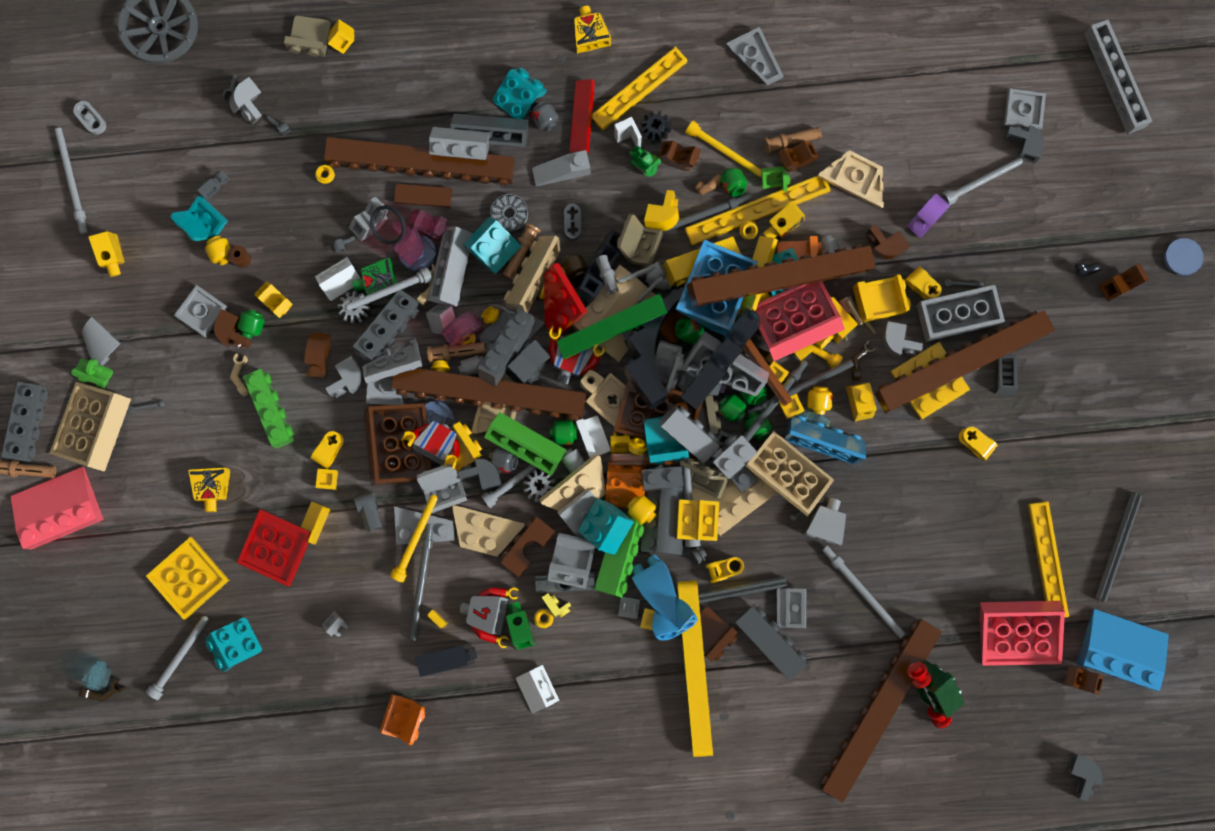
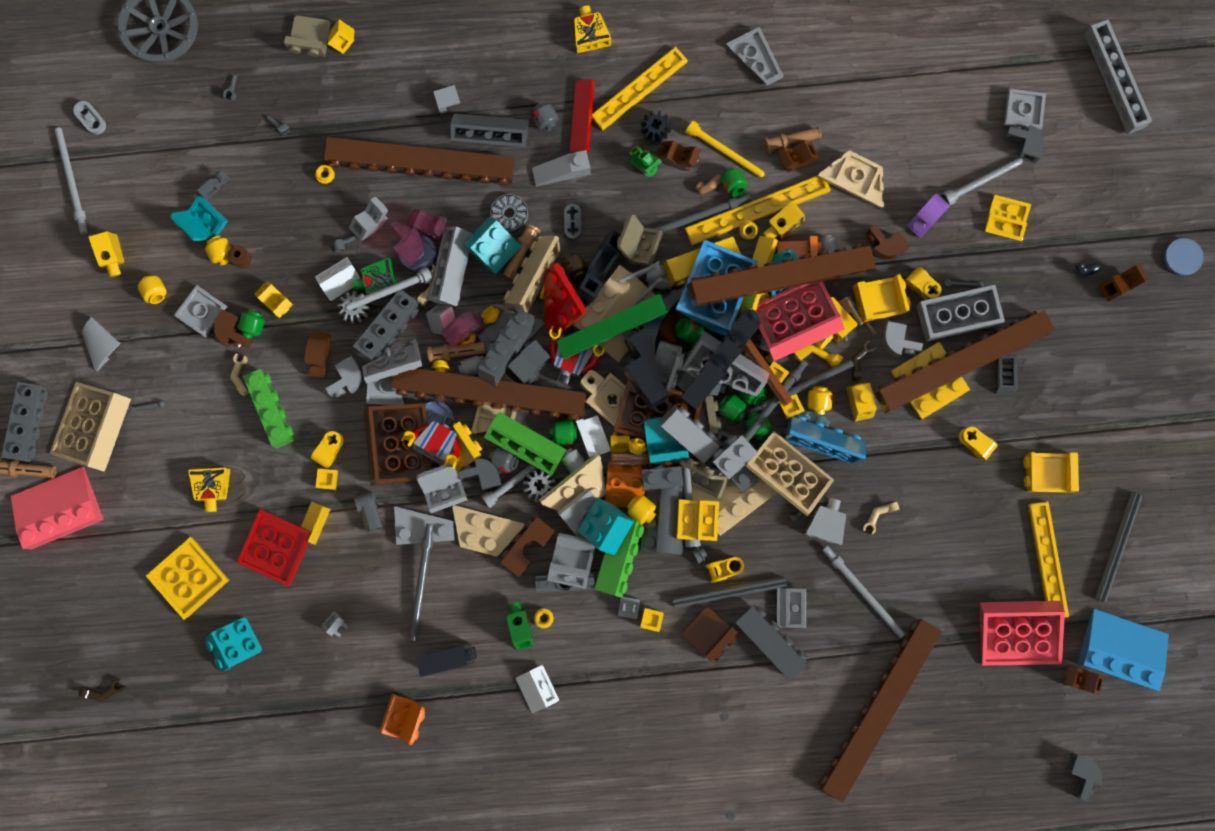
bright green hips [71,358,113,389] -> none
clear light blue head [82,660,111,691] -> none
light grey piece [146,616,209,700] -> none
light grey brick [229,77,262,125] -> none
black tyre [370,205,406,245] -> none
yellow piece [390,495,438,582] -> none
reddish brown tile [394,184,452,208] -> none
yellow tile [428,610,448,628] -> none
light grey brick [429,127,489,160] -> none
light grey torso [460,587,518,648] -> none
teal bracket [493,68,547,119] -> none
light yellow bracket [542,593,571,618] -> none
light grey pin [596,255,619,295] -> none
white panel [614,117,642,148] -> none
dark azure hips [632,554,698,641] -> none
yellow brick [644,190,679,231] -> none
yellow beam [678,580,713,757] -> none
bright green bracket [761,166,790,192] -> none
dark green brick [907,660,965,728] -> none
none -> yellow head [138,276,167,304]
none -> light grey panel [433,85,460,115]
none -> tan arm [863,502,899,535]
none -> yellow slope [985,195,1031,241]
none -> yellow panel [1024,452,1079,493]

